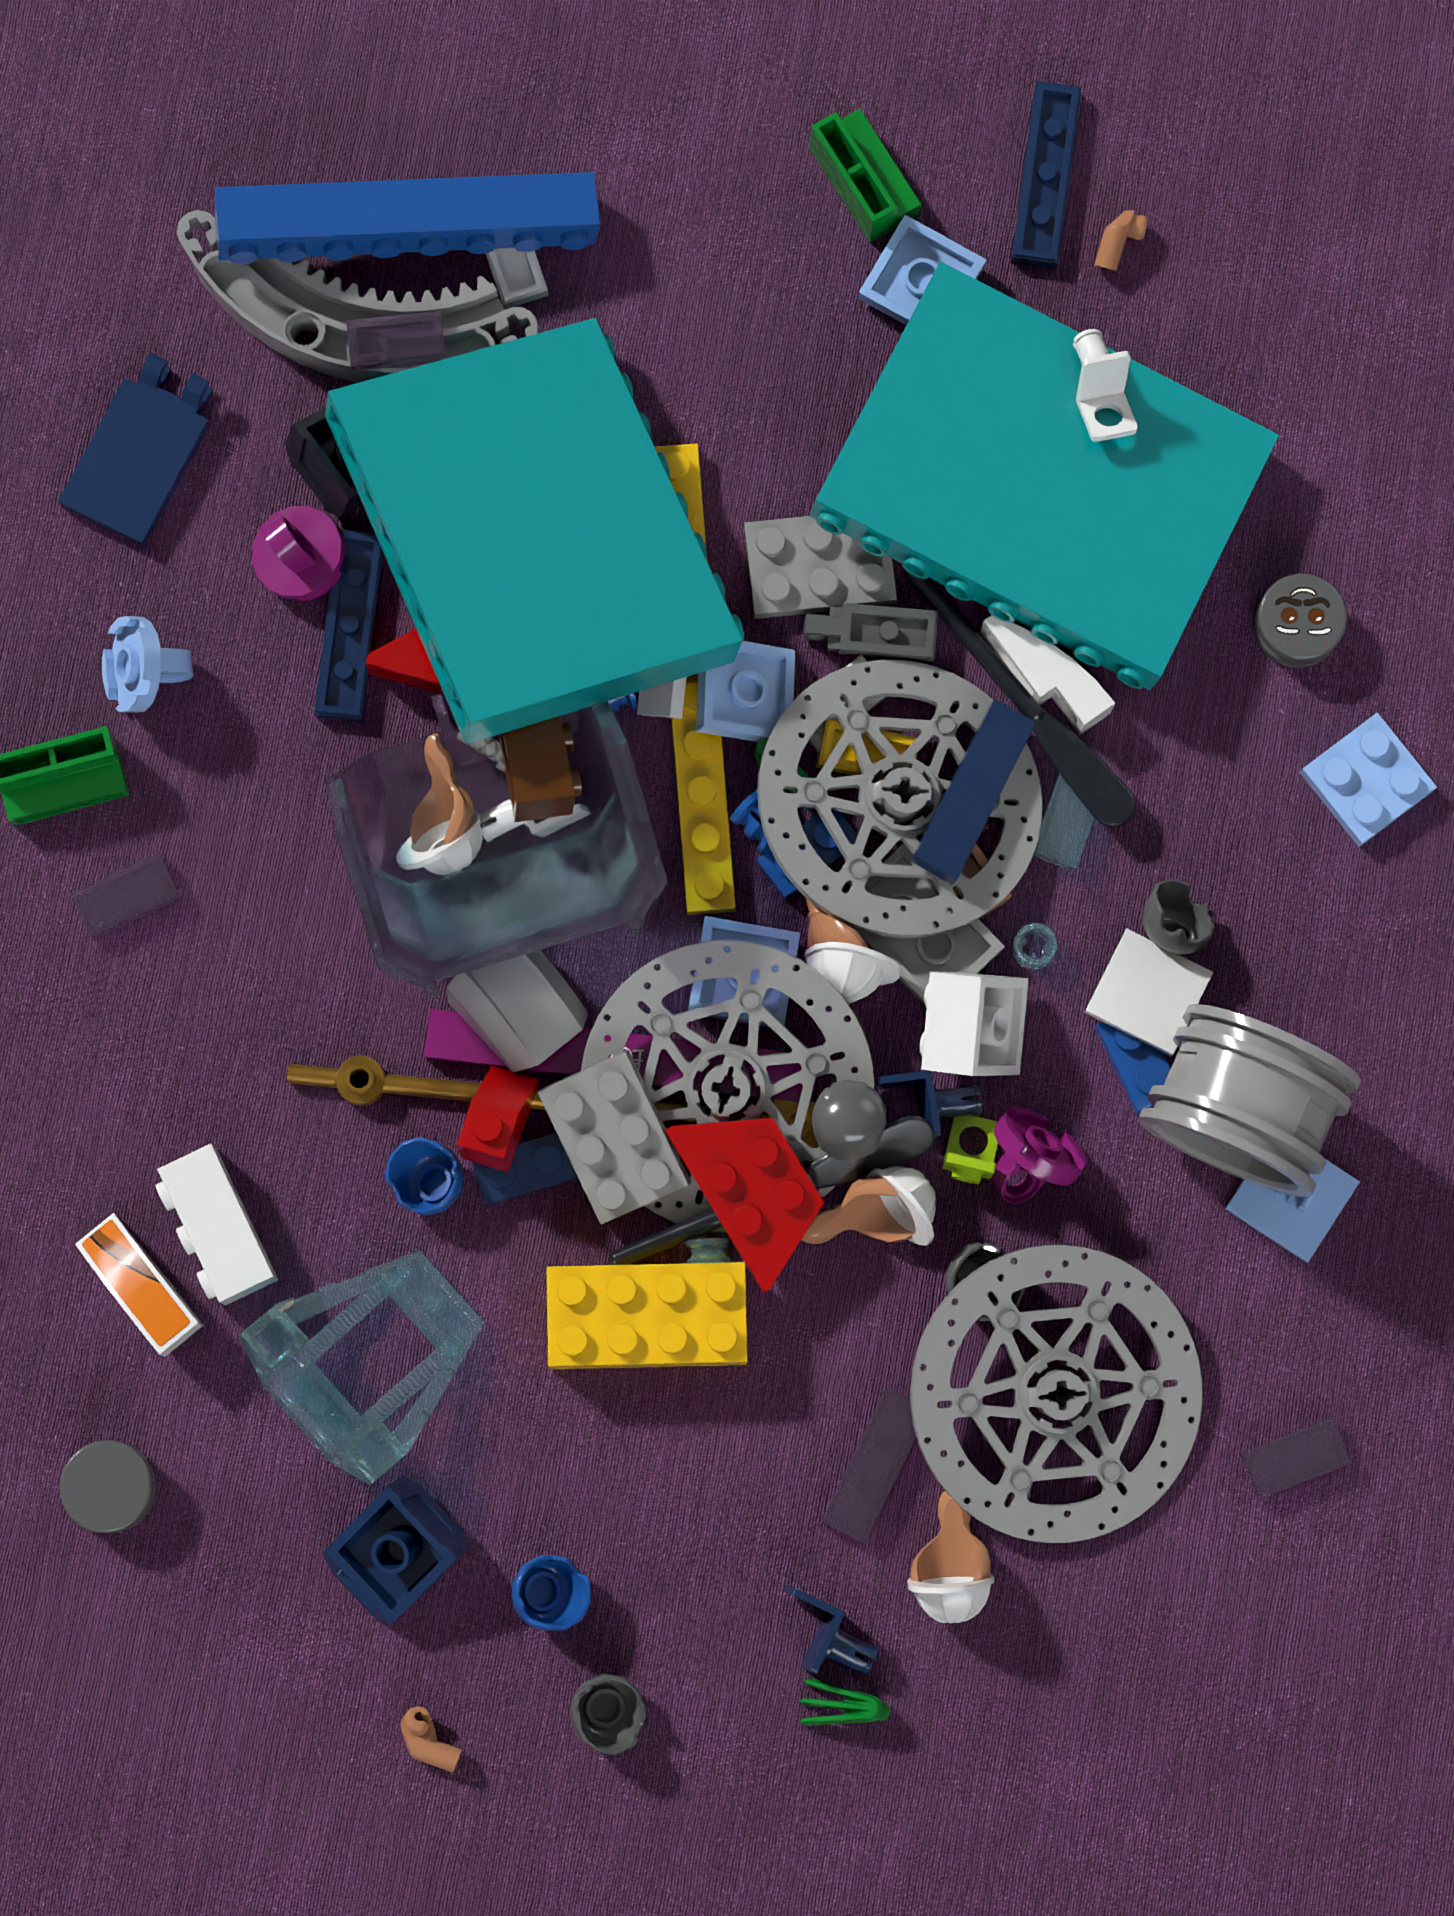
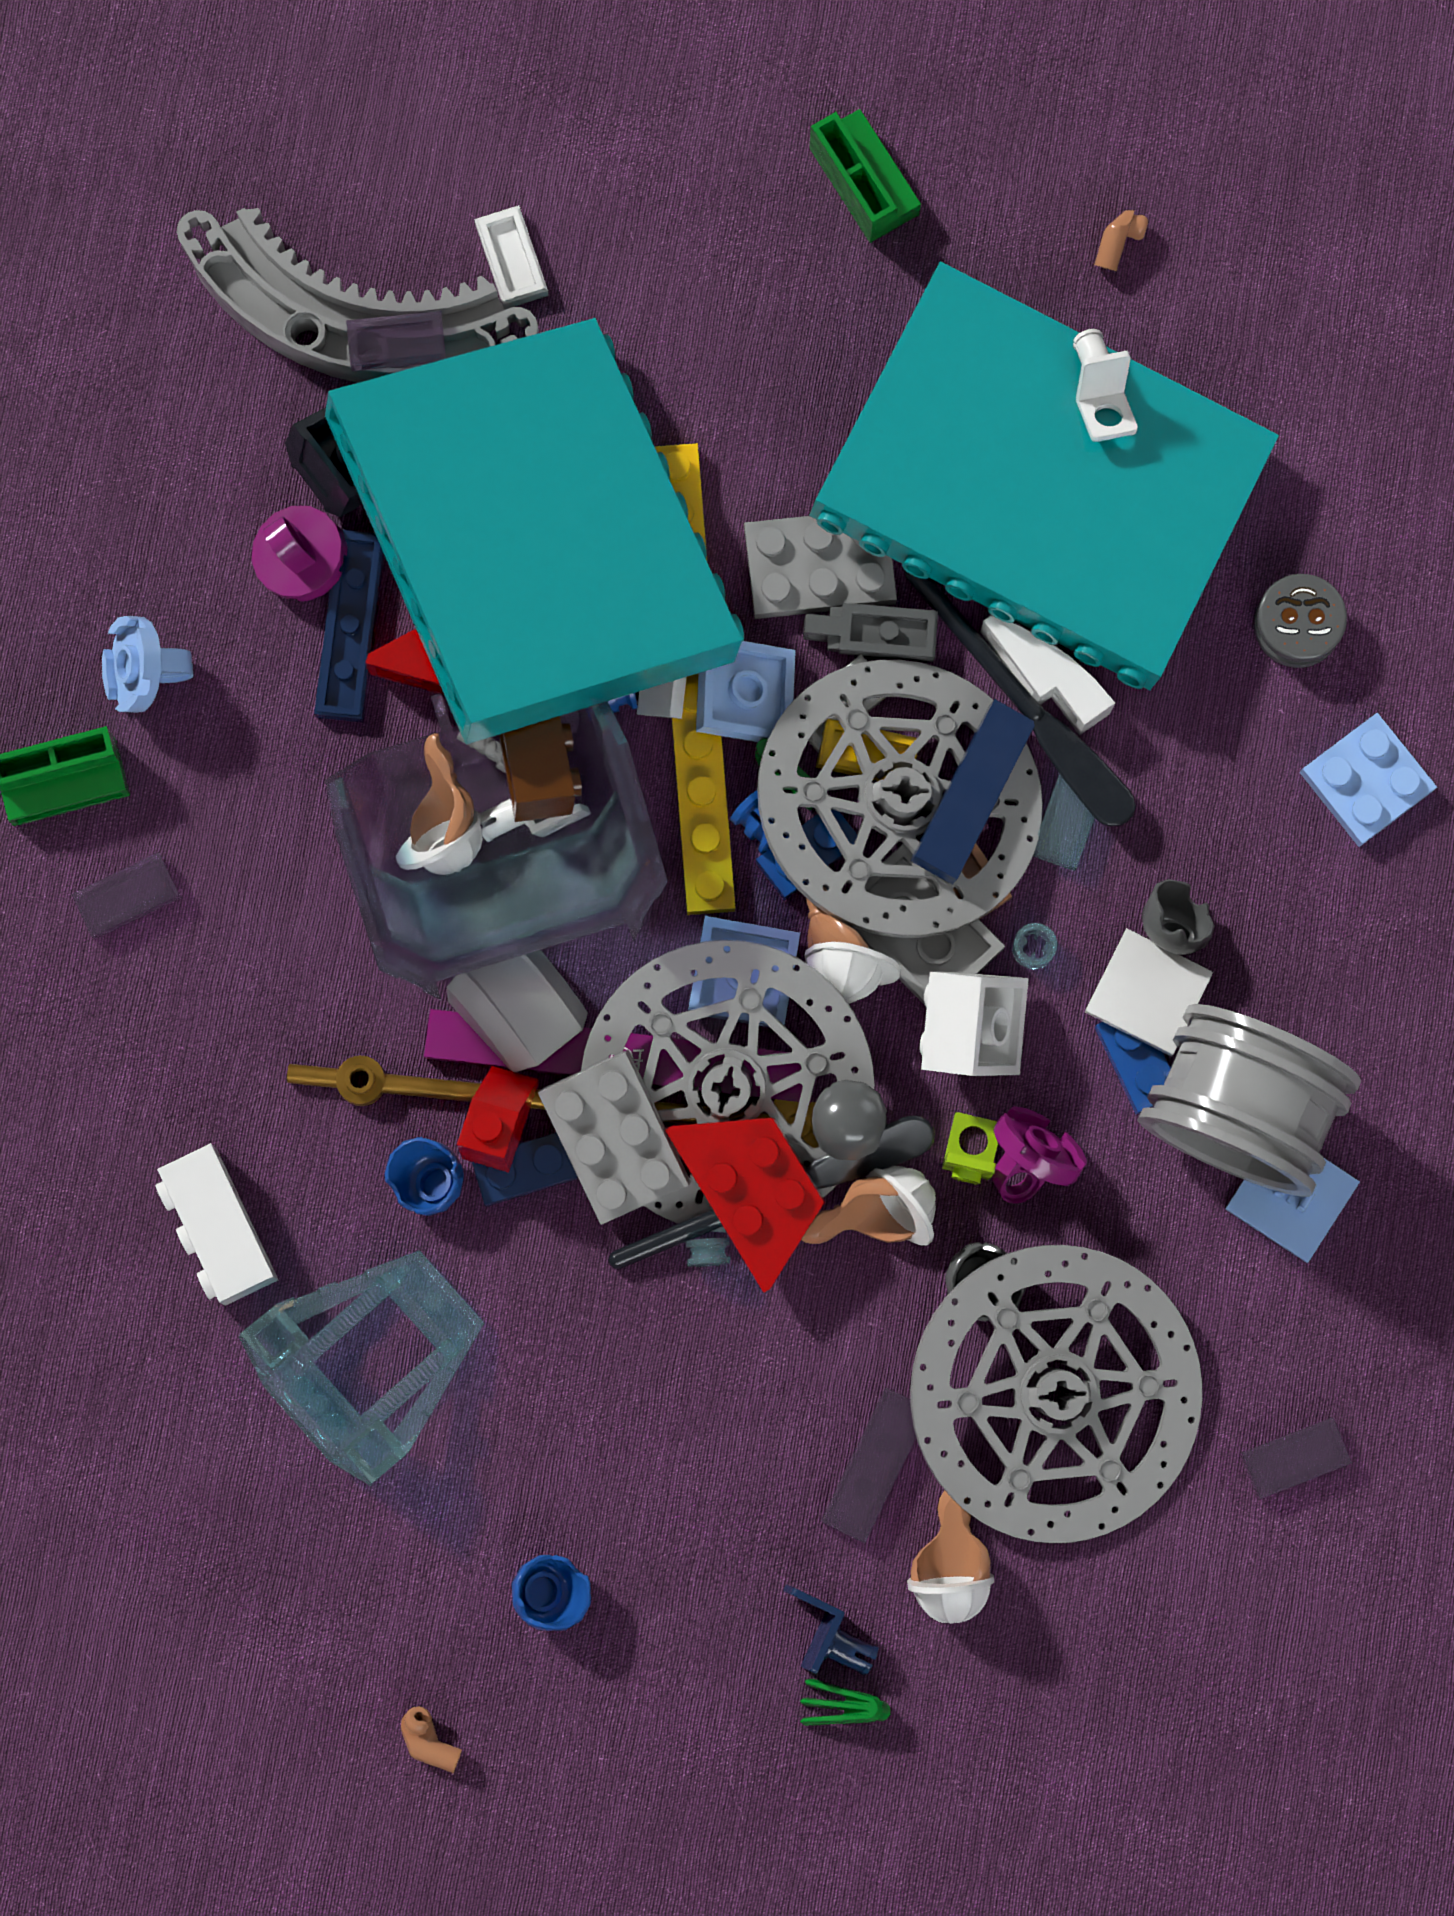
dark blue tile [58,353,213,548] -> none
dark grey head [60,1440,157,1534] -> none
slope [75,1213,204,1357] -> none
blue brick [214,172,600,264] -> none
dark blue slope [323,1476,470,1626] -> none
yellow brick [547,1262,747,1369] -> none
dark grey hair [569,1673,646,1755] -> none
light blue plate [858,215,987,325] -> none
dark blue bracket [874,1071,982,1140] -> none
dark blue tile [1010,81,1082,269] -> none

